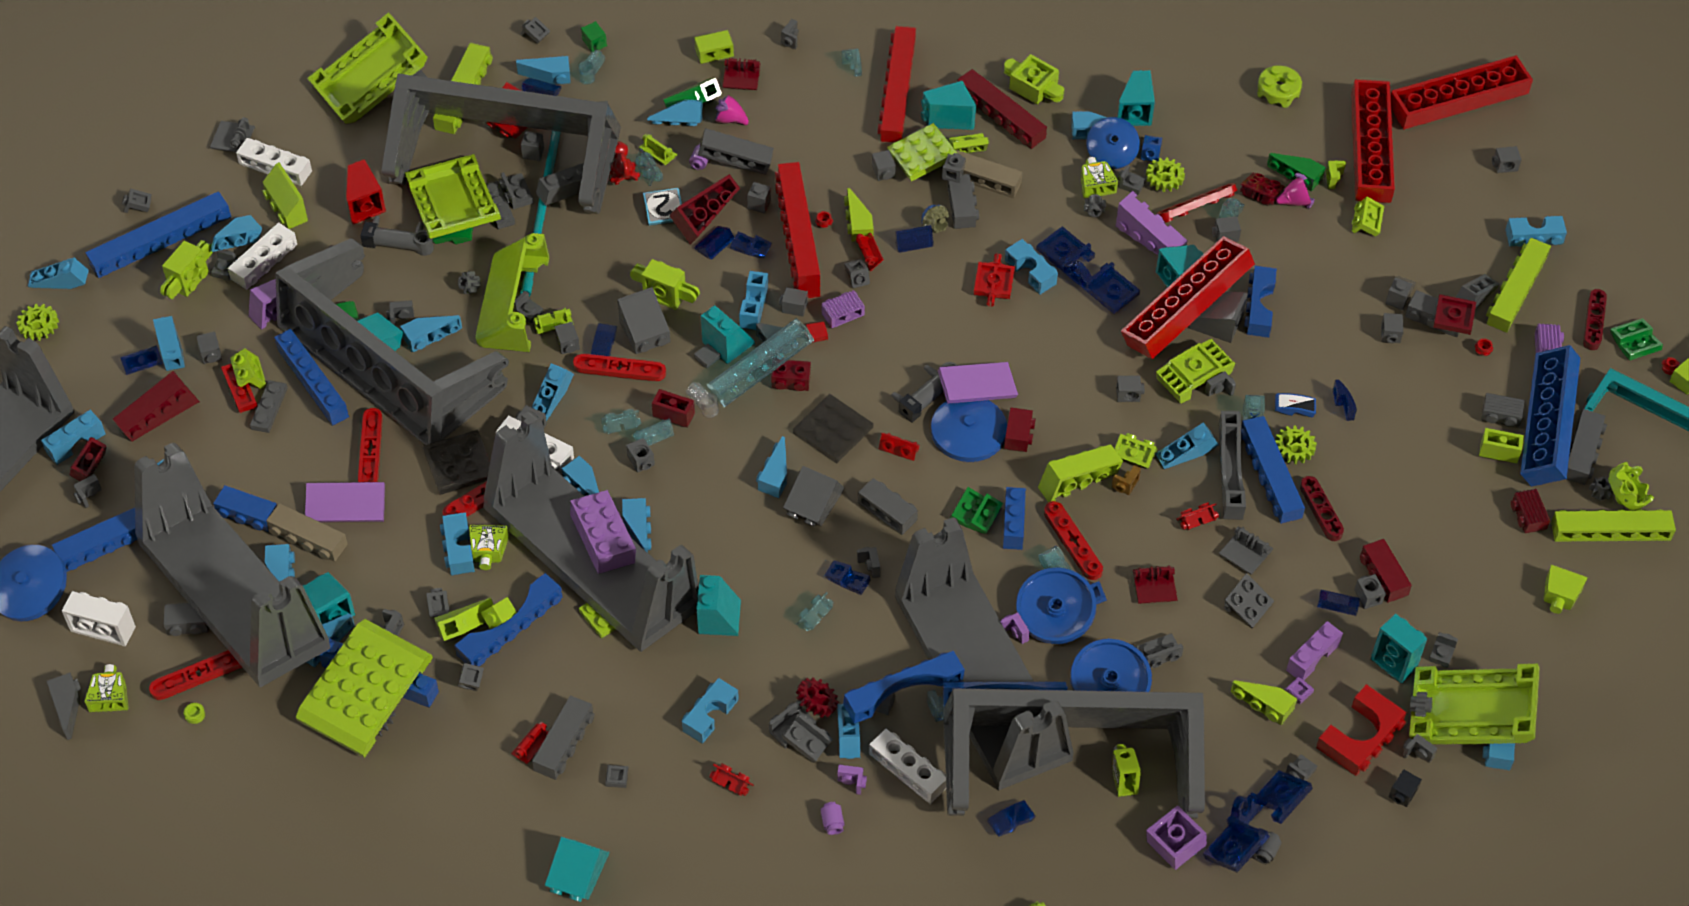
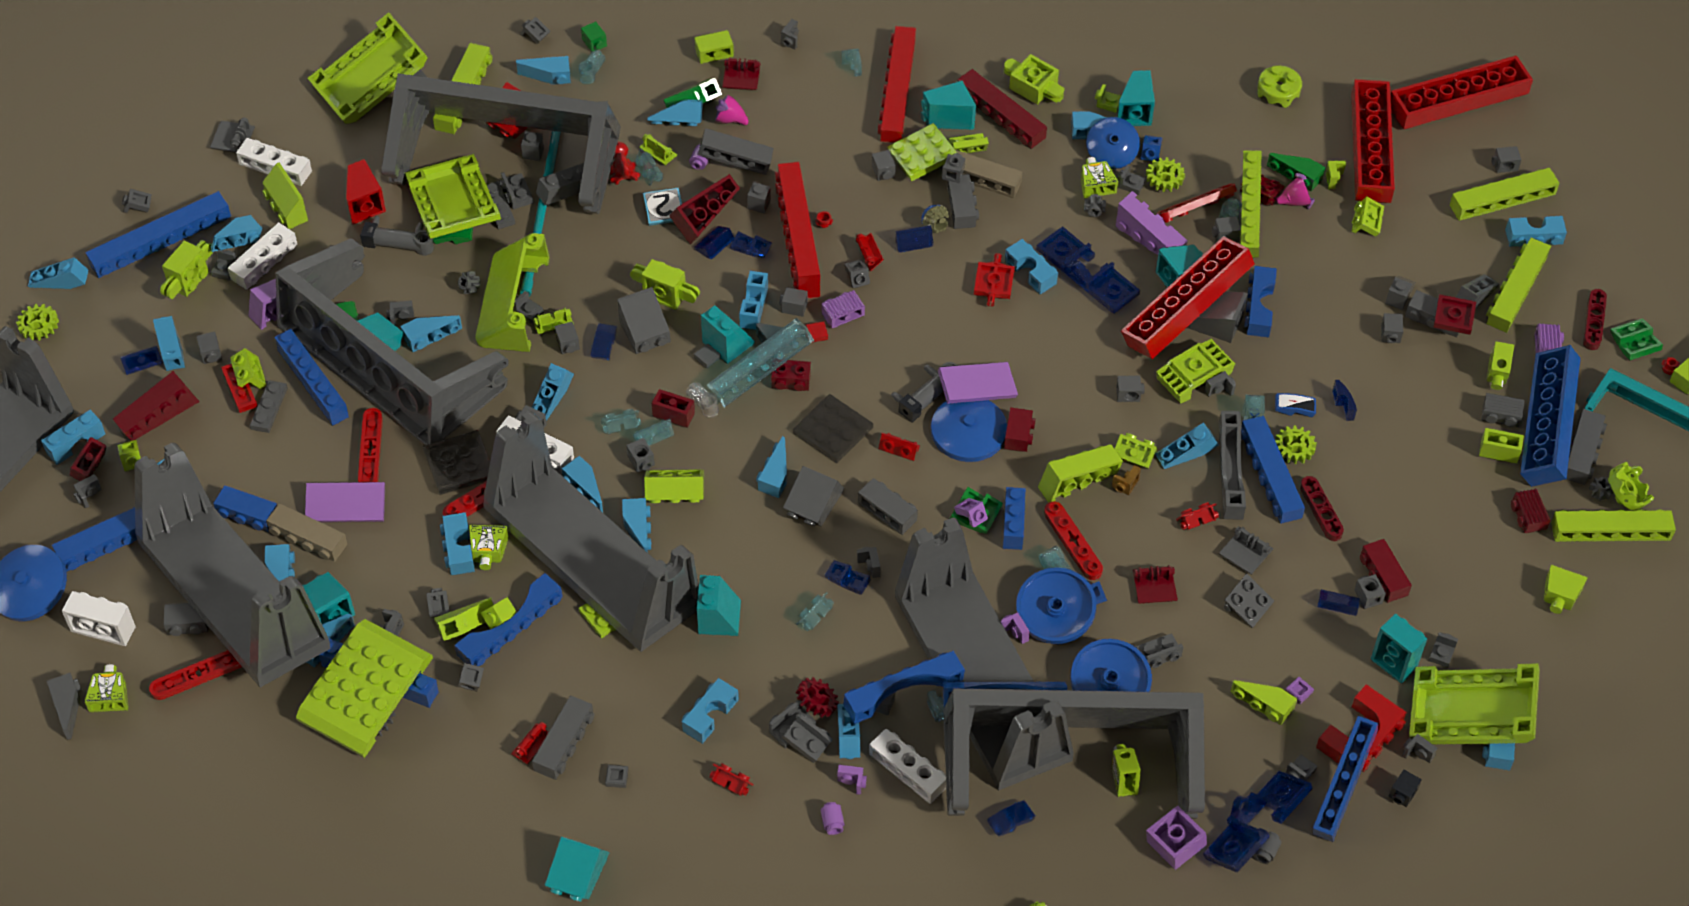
lime tile [184,703,205,724] -> none
clear blue slope [522,78,562,96] -> none
medium lavender brick [570,490,636,574] -> none
red piece [573,354,666,381] -> none
lime slope [844,188,874,242] -> none
medium lavender arch [1286,621,1343,680] -> none
dark grey gear [1410,692,1433,717] -> none
red plate [1475,338,1493,356] -> none
none -> lime bracket [118,440,141,471]
none -> lime slope [644,469,704,503]
none -> medium lavender bracket [954,498,988,527]
none -> lime bracket [1095,84,1121,113]
none -> lime brick [1241,151,1262,257]
none -> blue brick [1313,716,1378,842]
none -> lime brick [1450,168,1560,221]
none -> lime torso [1487,341,1514,390]

